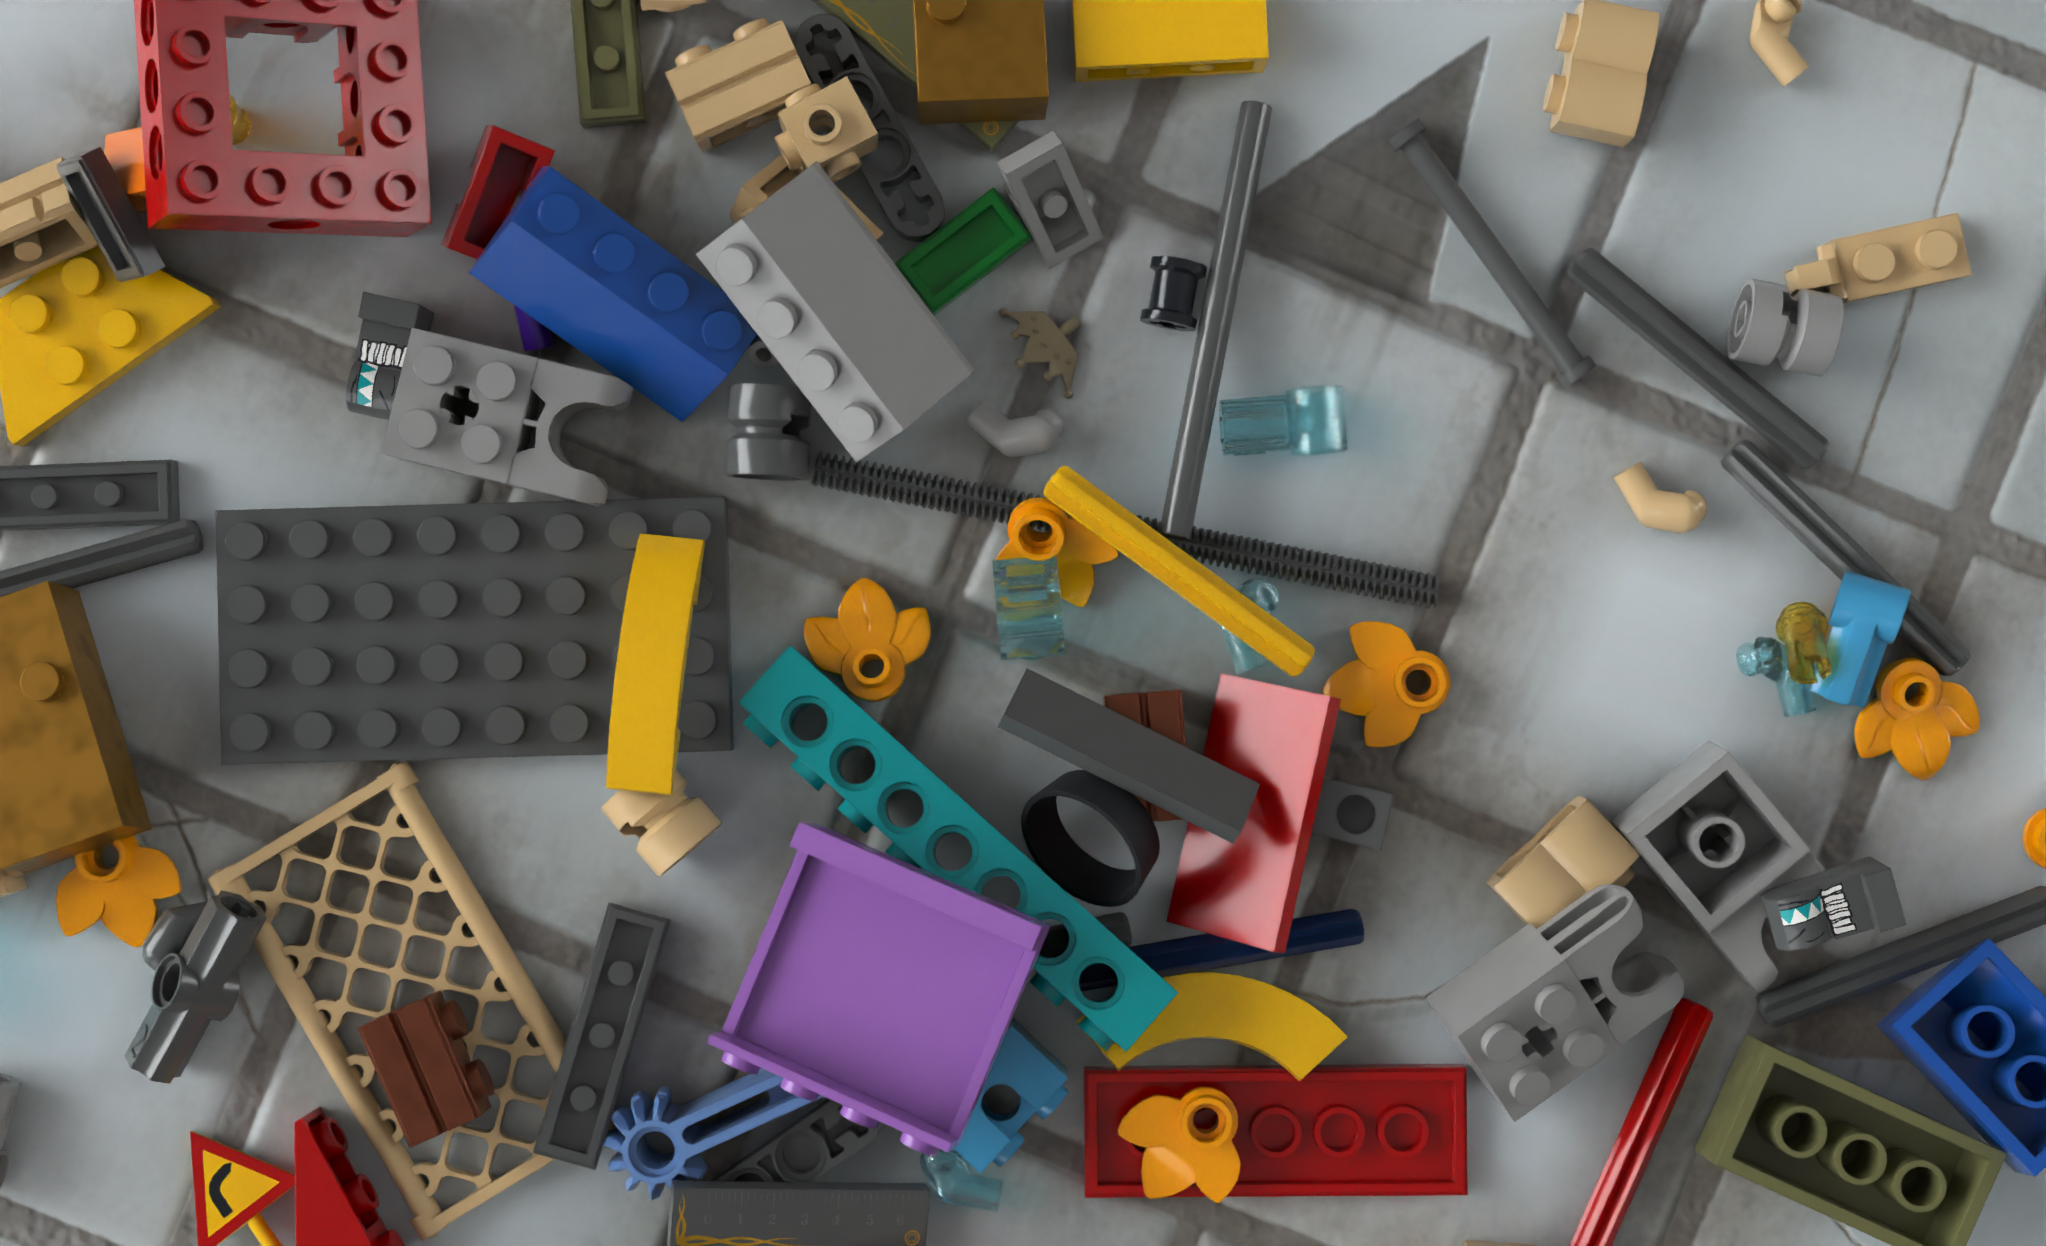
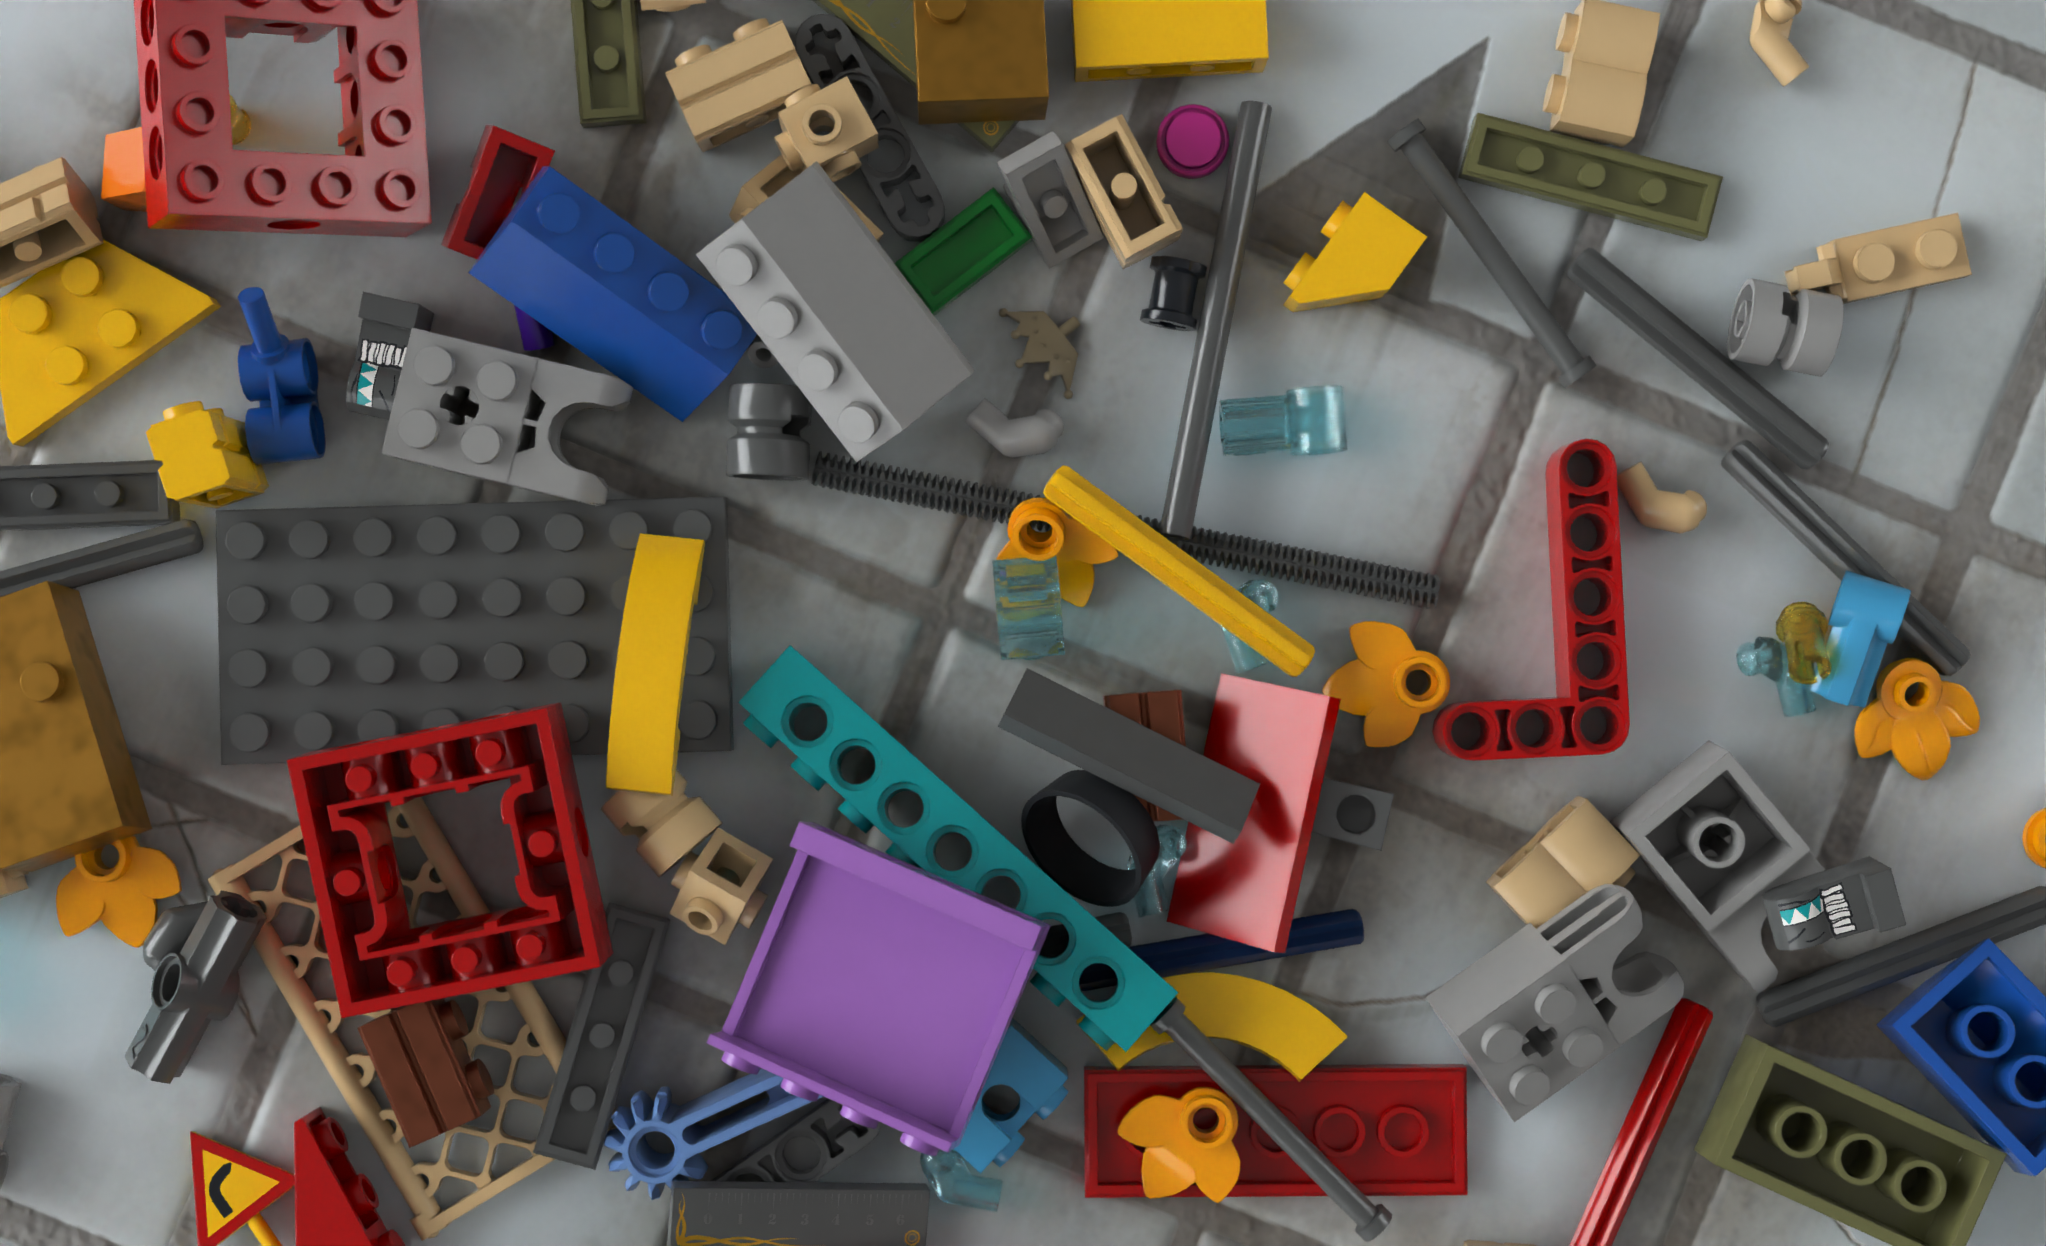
dark grey tile [56,147,166,282] -> none
light orange plate [804,578,931,703] -> none
none -> yellow brick [146,401,269,509]
none -> blue beam [238,287,326,465]
none -> red brick [286,702,613,1018]
none -> tan brick [669,828,774,945]
none -> tan brick [1065,114,1183,269]
none -> clear light blue arm [1127,825,1187,918]
none -> dark grey bar [1150,997,1392,1242]
none -> dark pink piece [1156,104,1229,179]
none -> yellow slope [1283,192,1427,312]
none -> red beam [1432,439,1630,761]
none -> olive tile [1458,113,1723,241]

